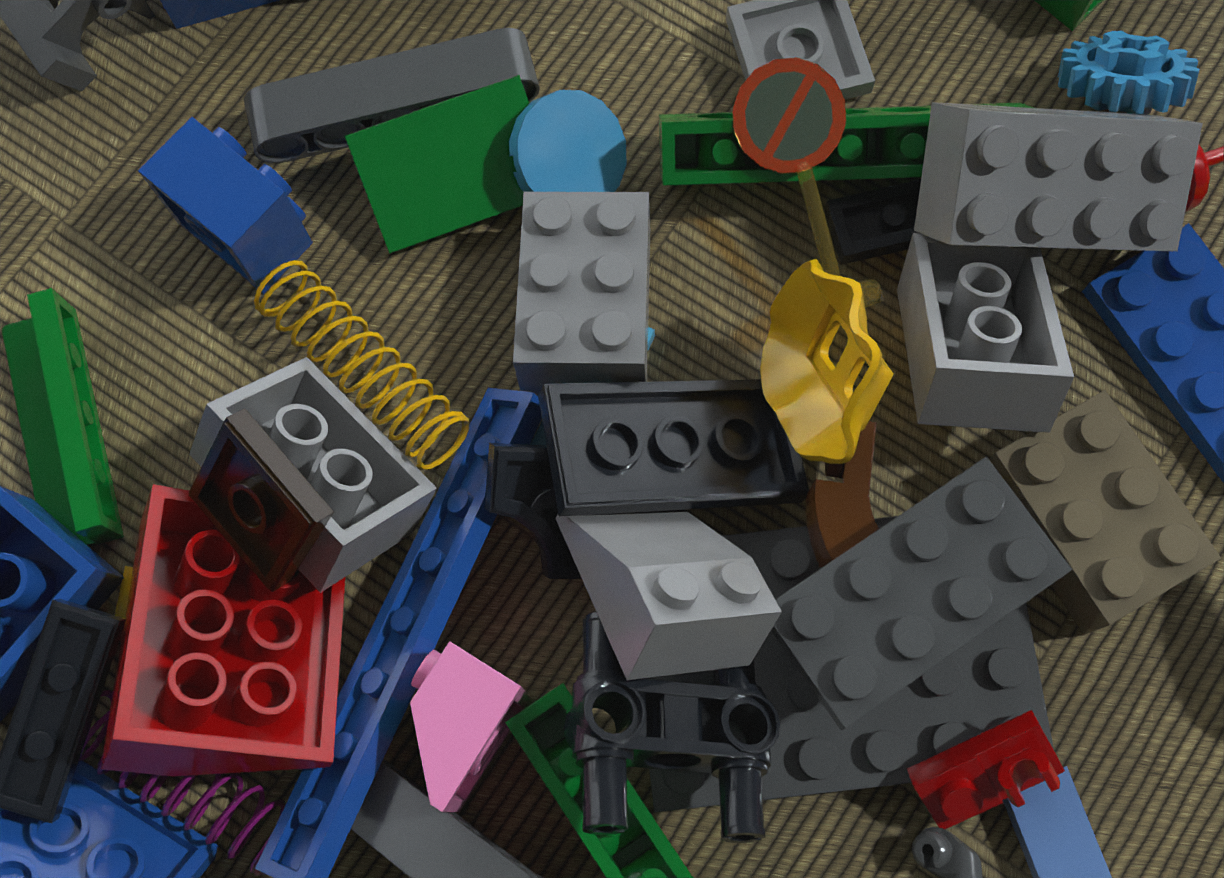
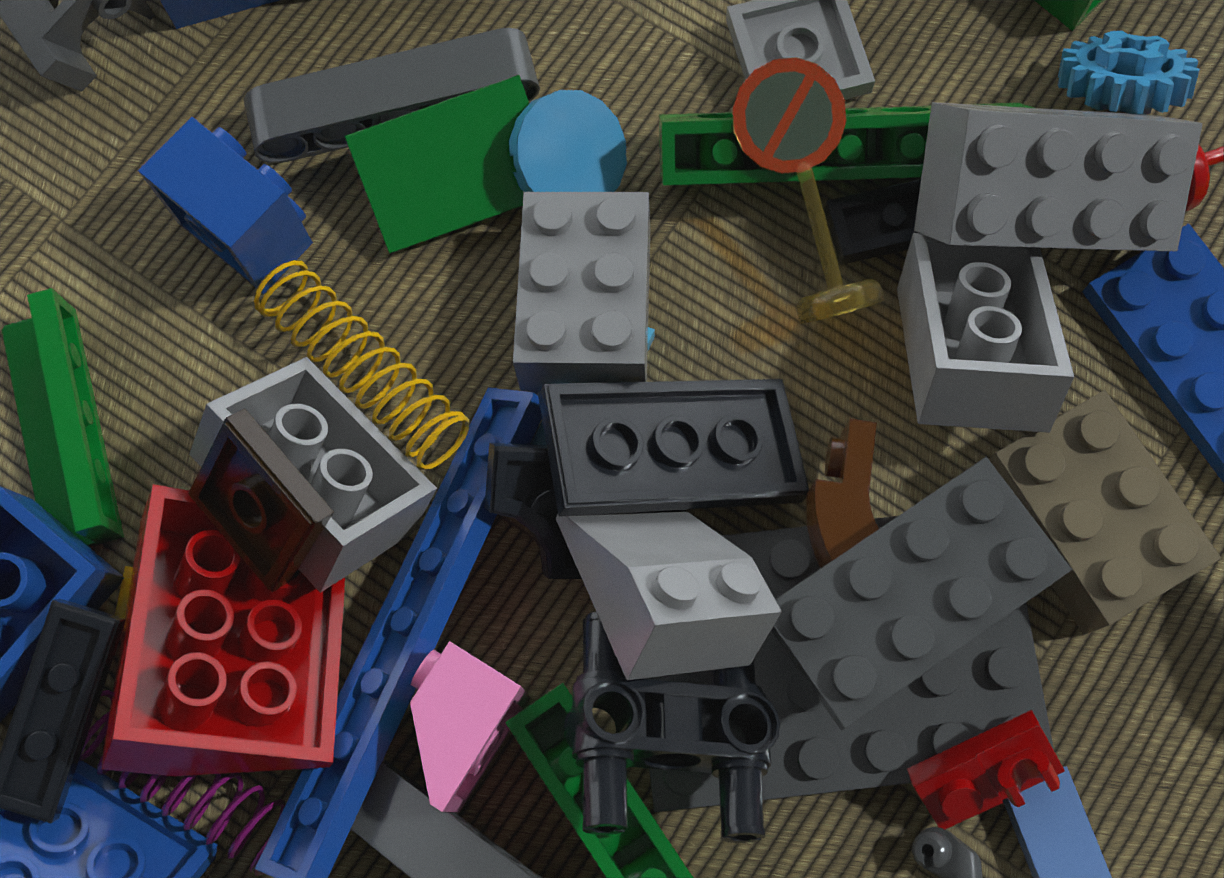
yellow piece [760,259,894,464] -> none

